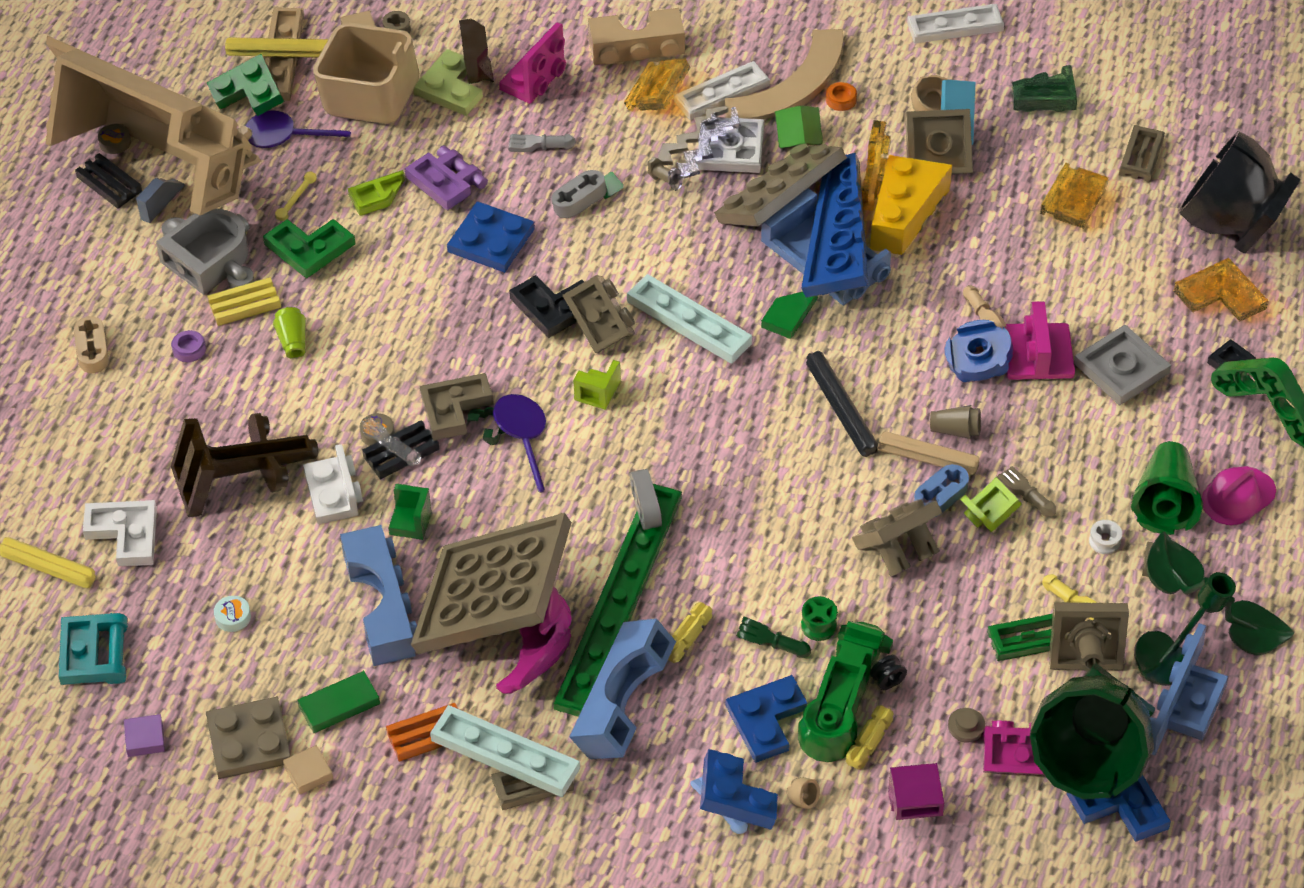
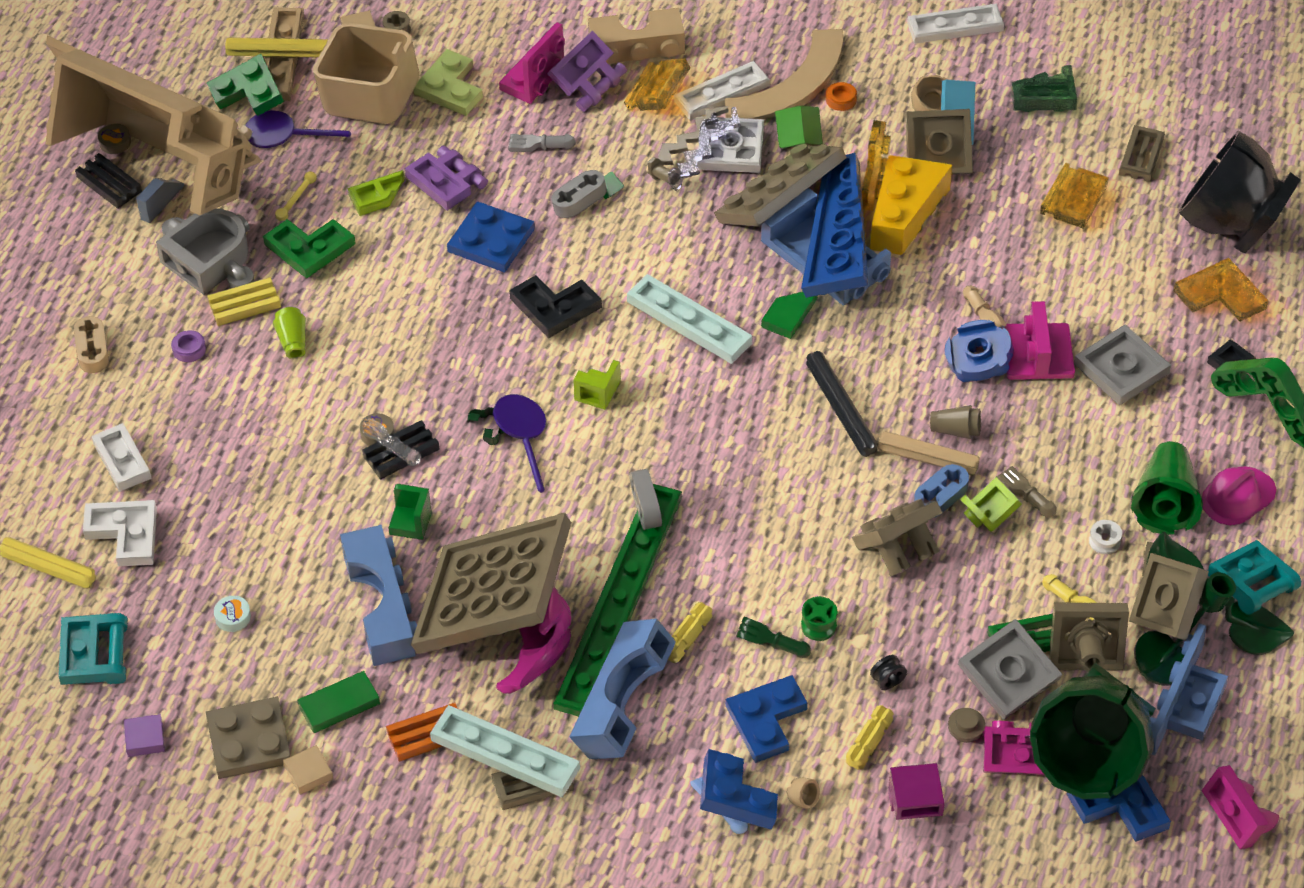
dark brown piece [171,413,318,517] -> none
white bracket [303,444,363,525] -> none
dark tan plate [420,373,494,441] -> none
dark brown slope [459,18,494,84] -> none
dark tan bracket [563,275,635,353] -> none
green piece [798,621,893,762] -> none
none -> white plate [91,423,152,492]
none -> medium lavender plate [547,30,627,112]
none -> light grey plate [958,619,1062,720]
none -> dark tan plate [1129,553,1209,641]
none -> dark pink tile [1201,765,1279,850]
none -> teal plate [1207,540,1301,614]

